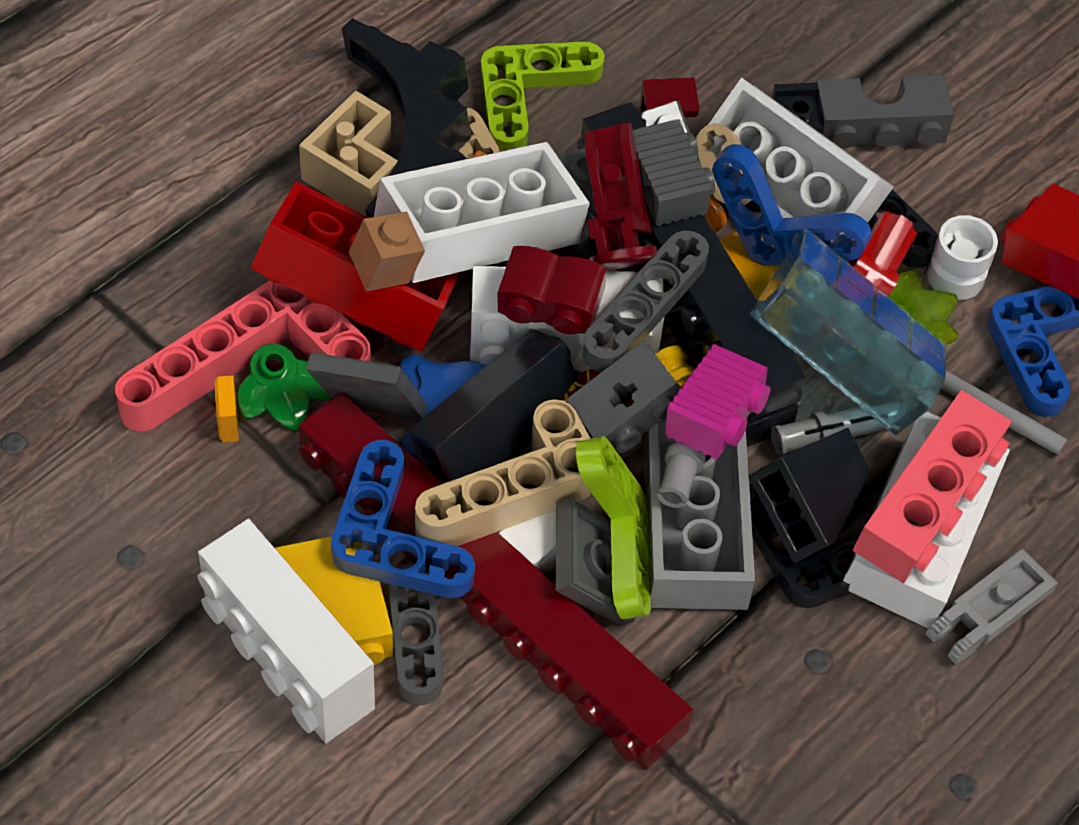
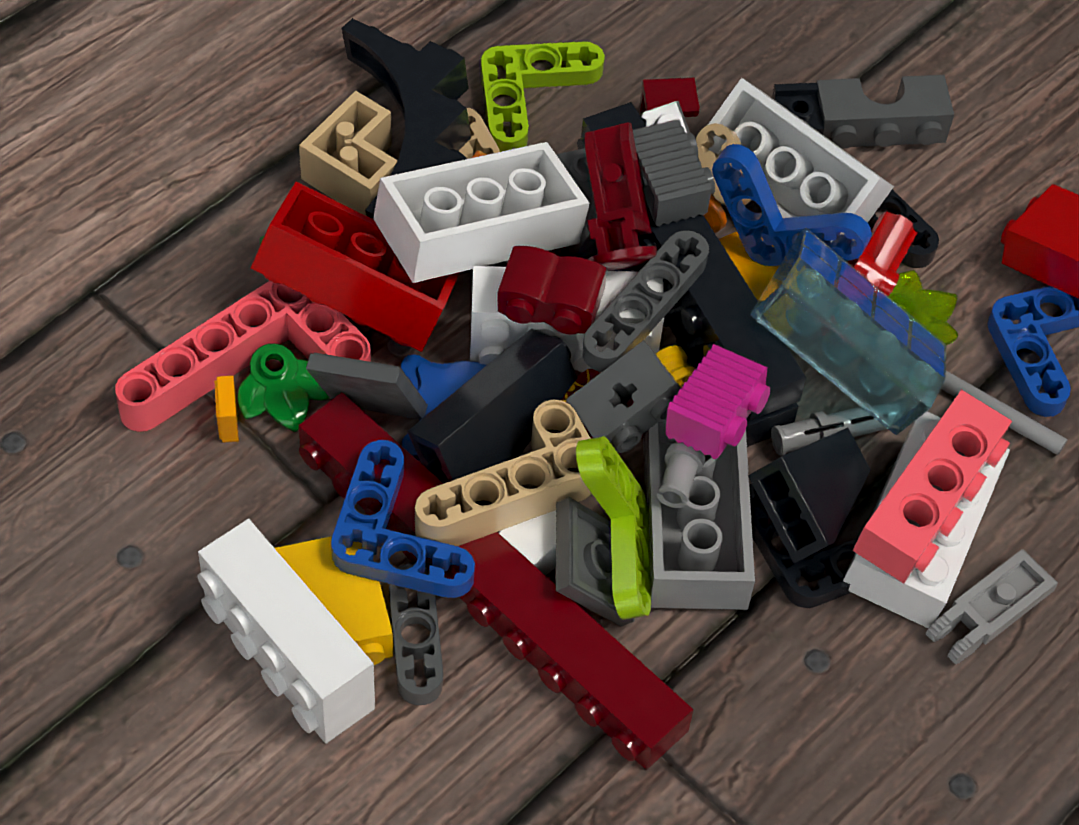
medium nougat brick [349,211,425,291] -> none
white wheel [927,215,998,300] -> none

